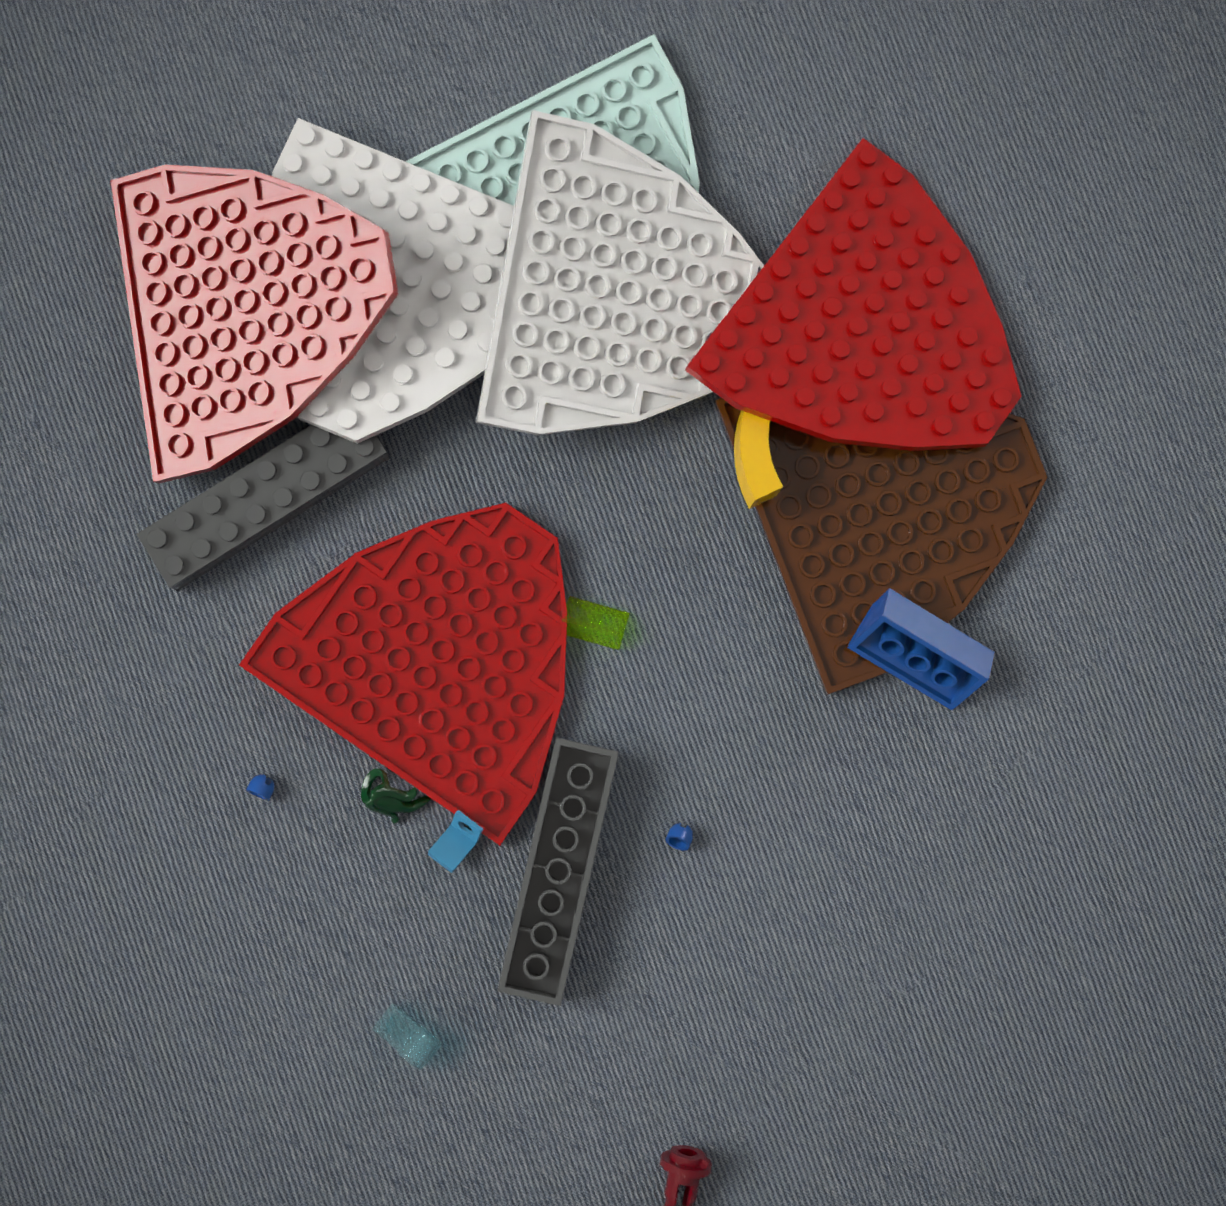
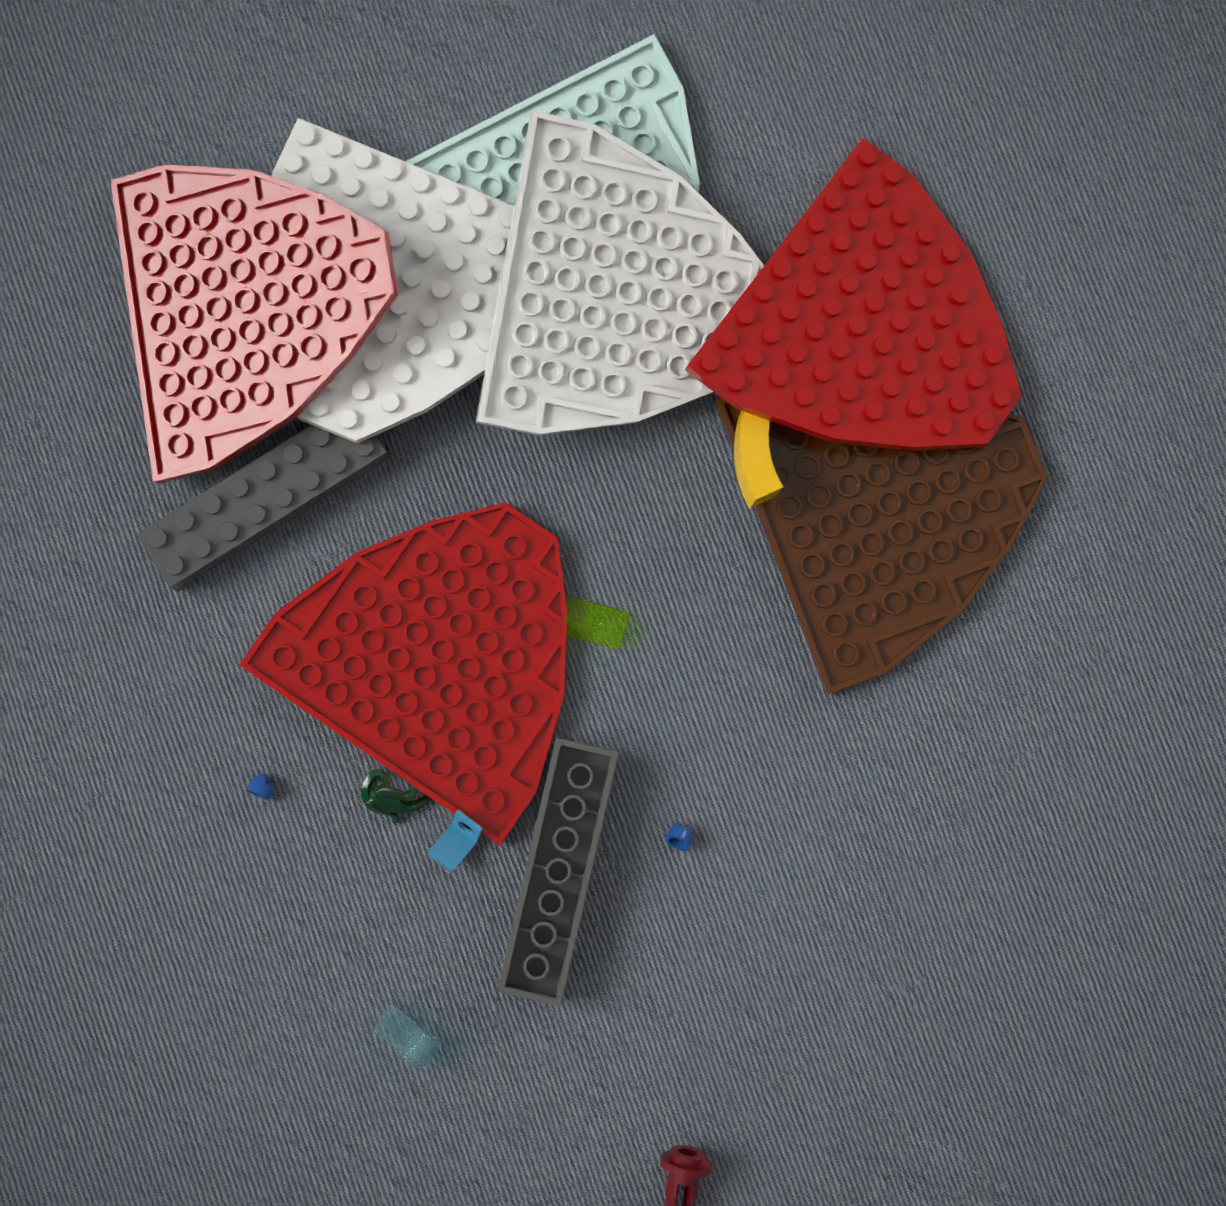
blue slope [848,588,995,710] -> none

